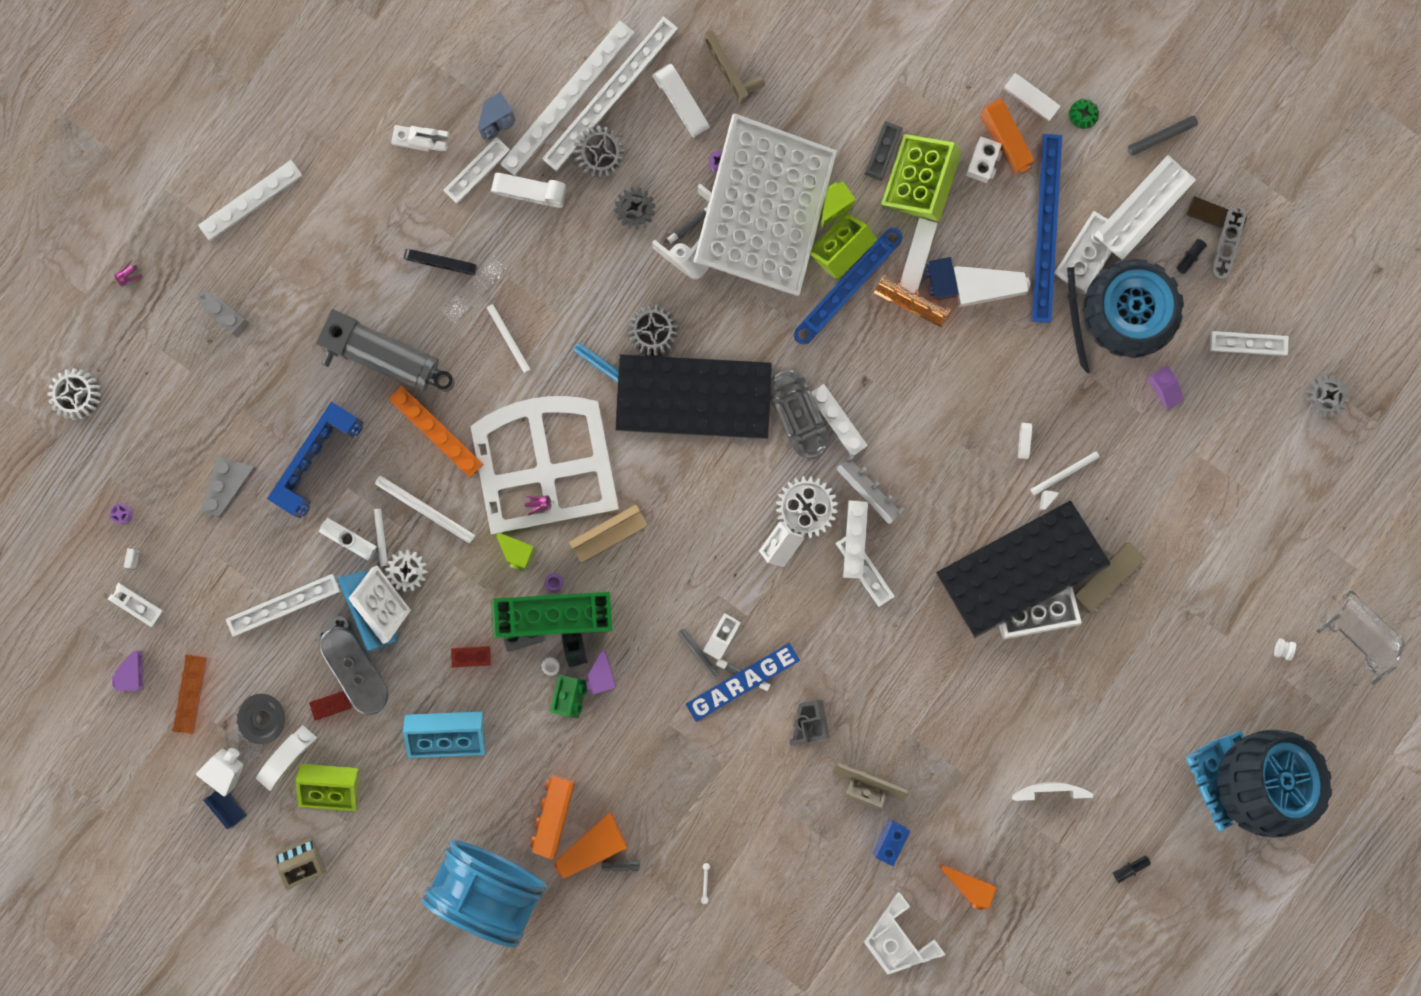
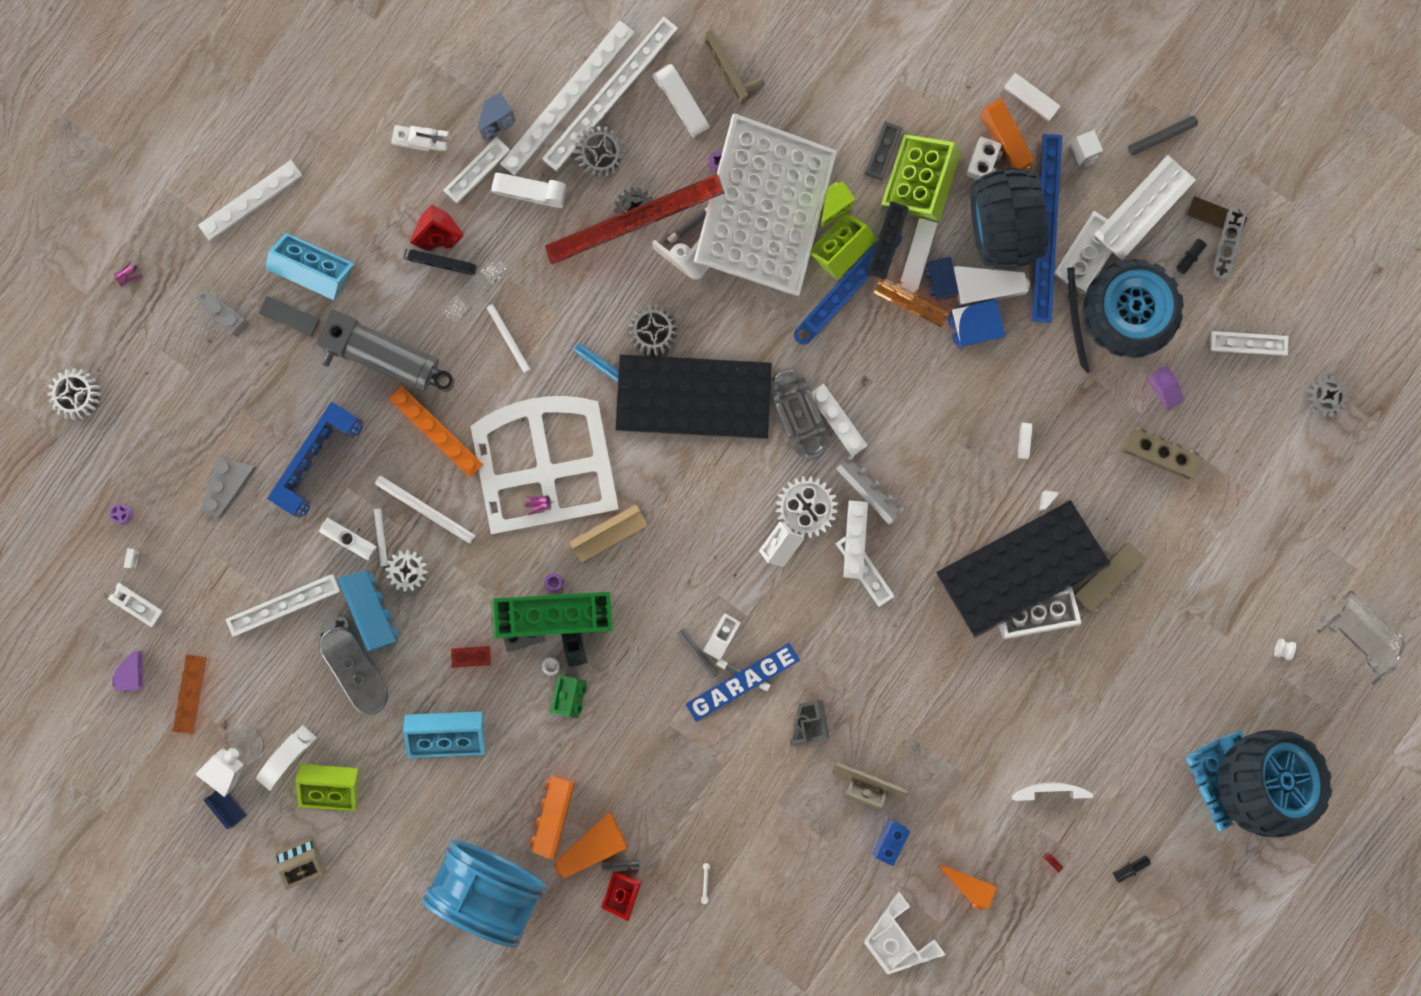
dark grey gear [236,694,285,744] -> none
clear red plate [309,691,353,721] -> none
white plate [348,565,411,644] -> none
lime slope [496,532,537,571] -> none
medium lavender slope [586,650,616,694] -> none
white bar [1030,451,1100,496] -> none
green gear [1069,98,1100,129] -> none
none -> dark grey tile [259,296,320,337]
none -> medium azure slope [265,233,354,300]
none -> red slope [410,204,463,251]
none -> clear red plate [545,174,725,264]
none -> red slope [601,871,642,921]
none -> black hinge [866,201,909,280]
none -> blue panel [948,299,1005,349]
none -> black wheel [970,168,1049,269]
none -> clear red tile [1042,852,1063,873]
none -> white brick [1070,130,1103,167]
none -> dark tan brick [1120,427,1204,481]

